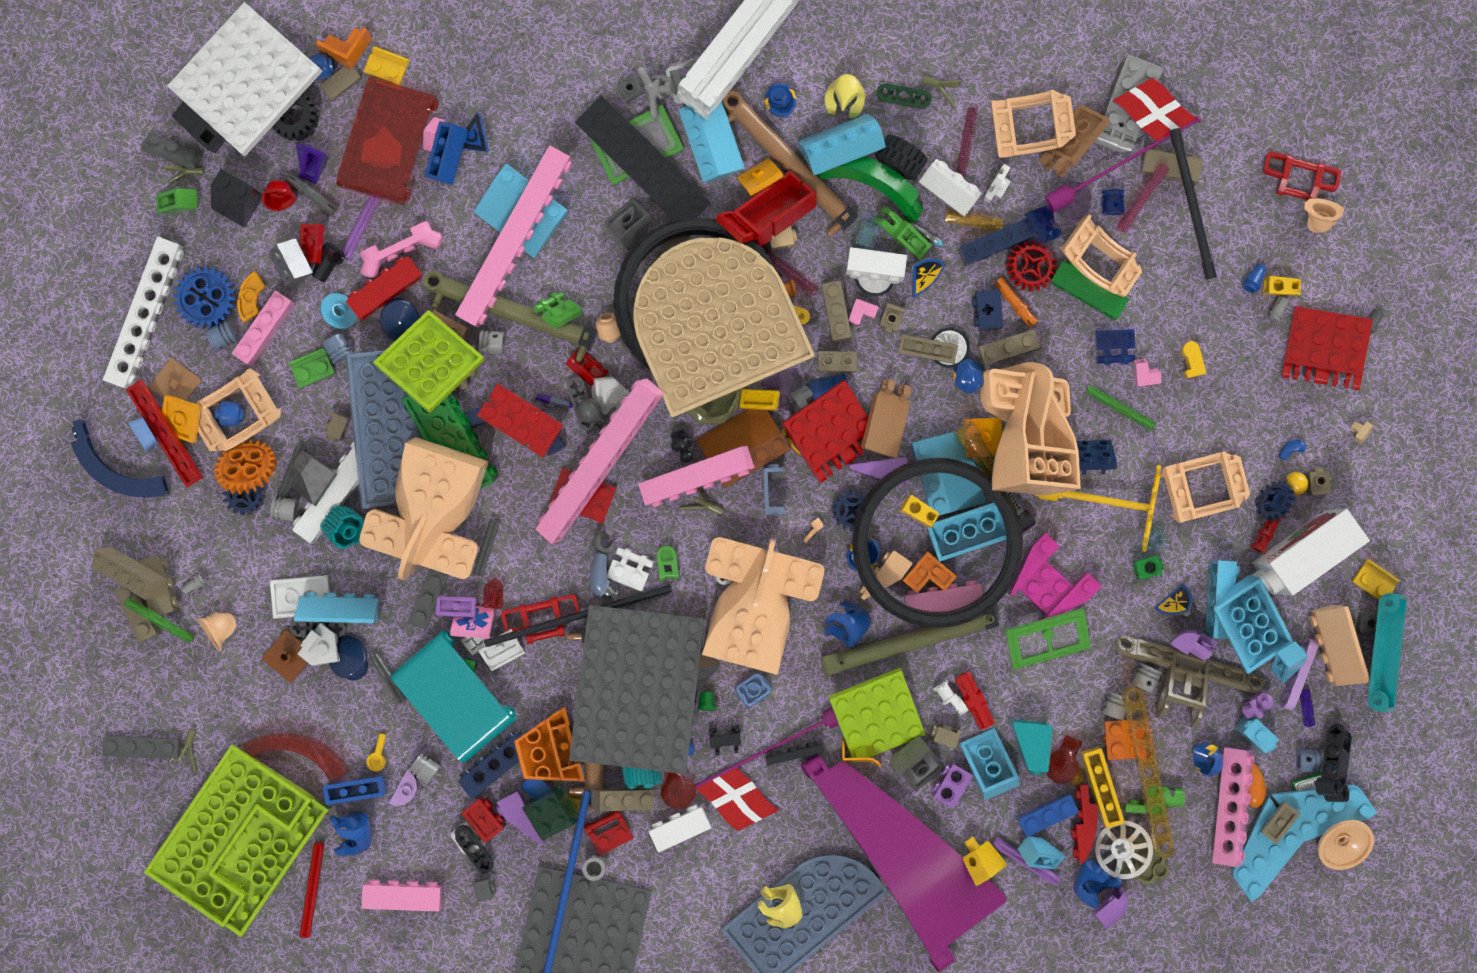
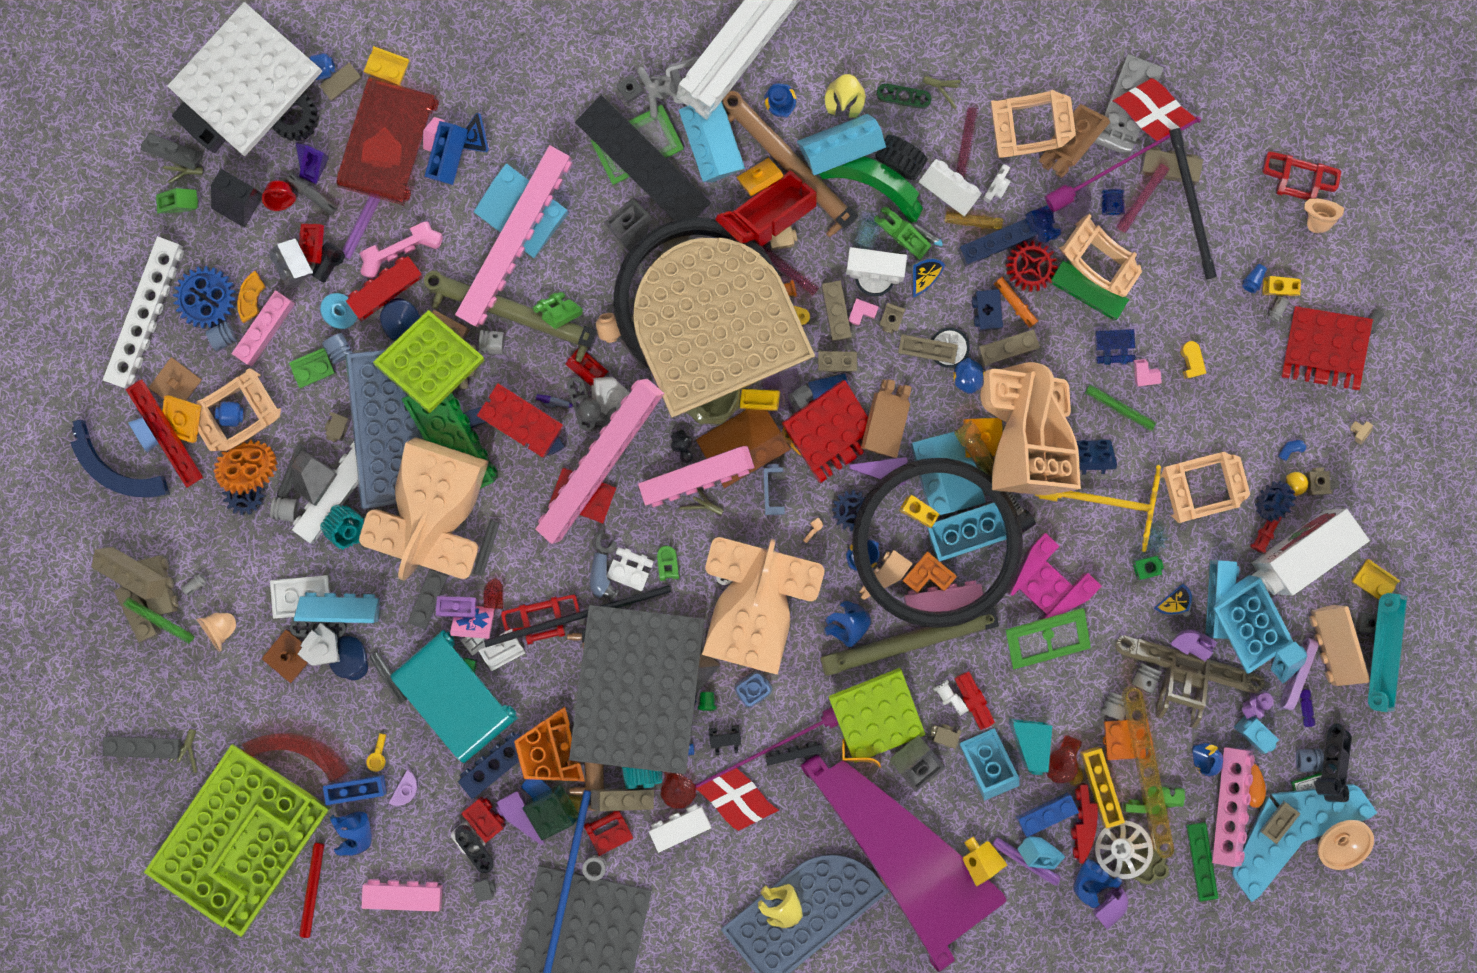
orange panel [315,28,372,69] -> none
light grey piece [408,753,441,785] -> none
medium lavender brick [931,762,973,809] -> none
none -> green tile [1186,822,1219,902]

